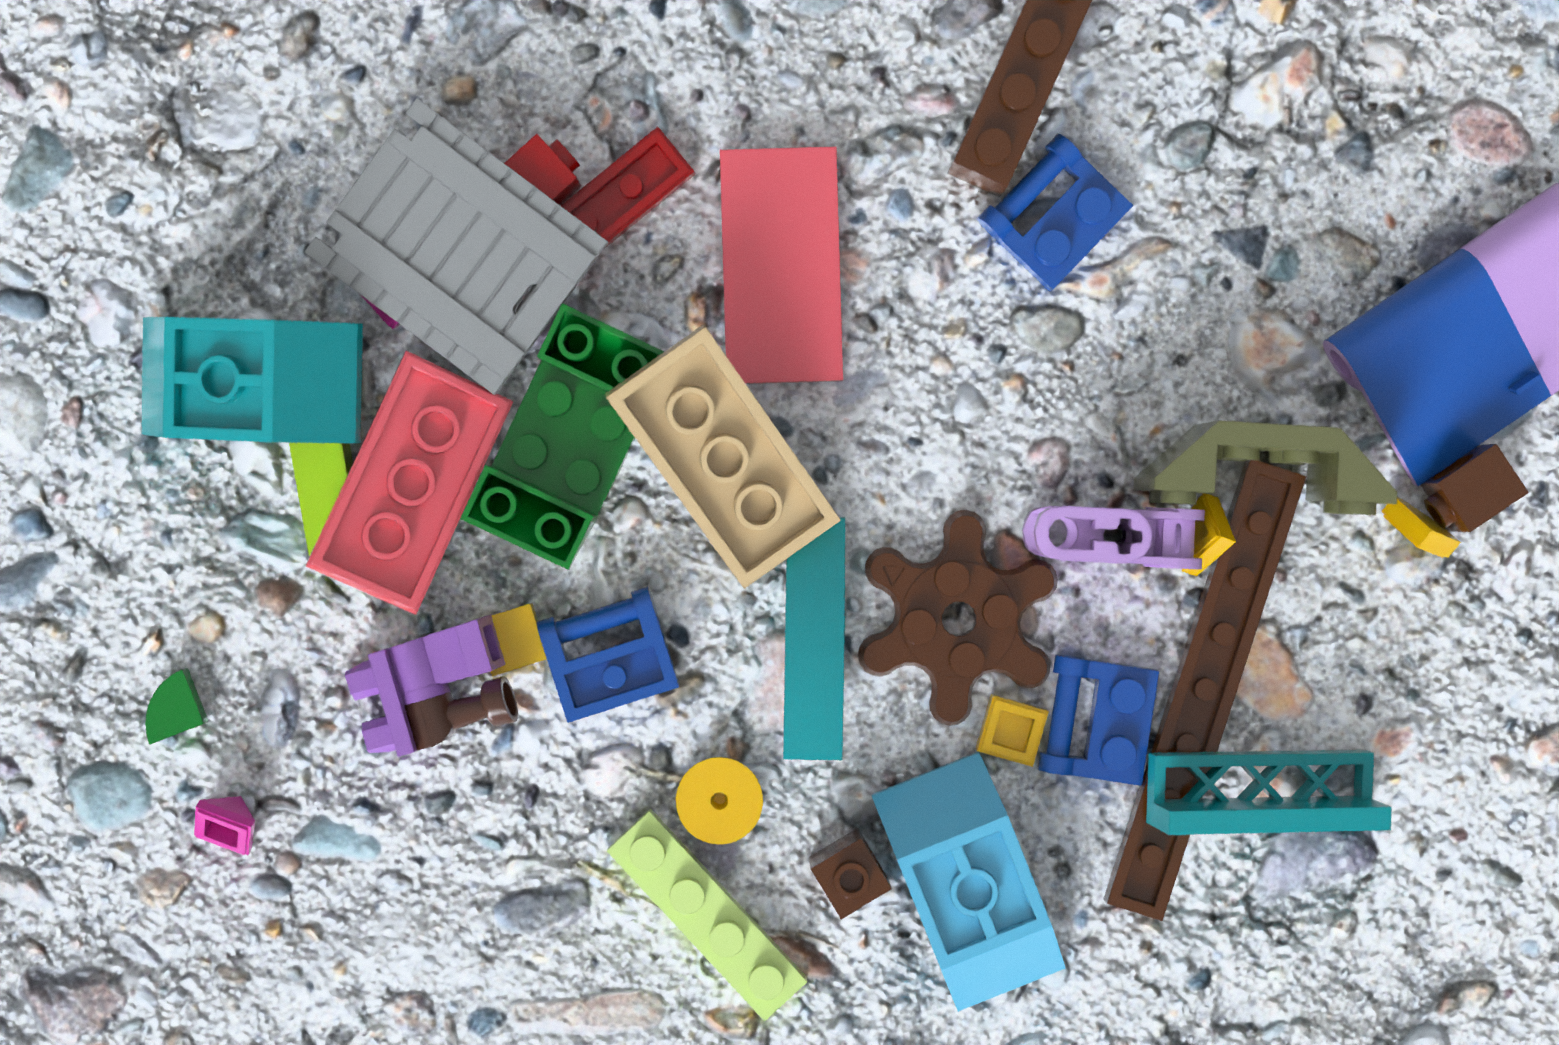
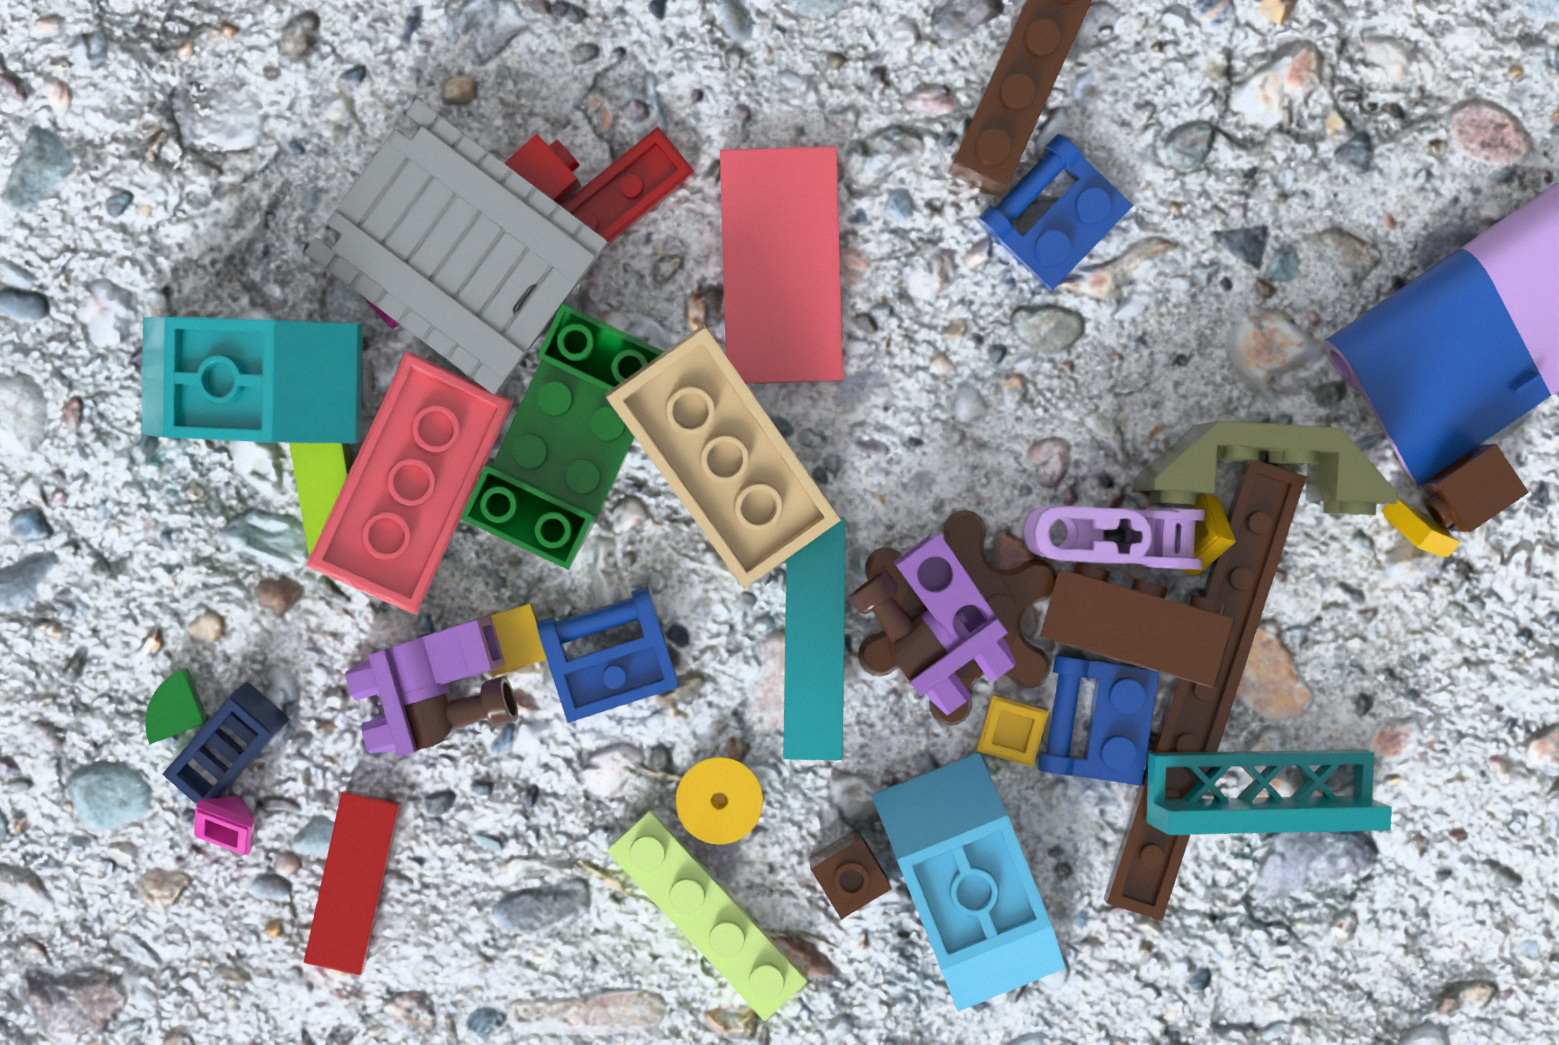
none -> dark blue slope [162,682,289,804]
none -> red tile [303,790,402,975]
none -> medium lavender hips [848,531,1016,715]
none -> reddish brown brick [1040,562,1235,688]

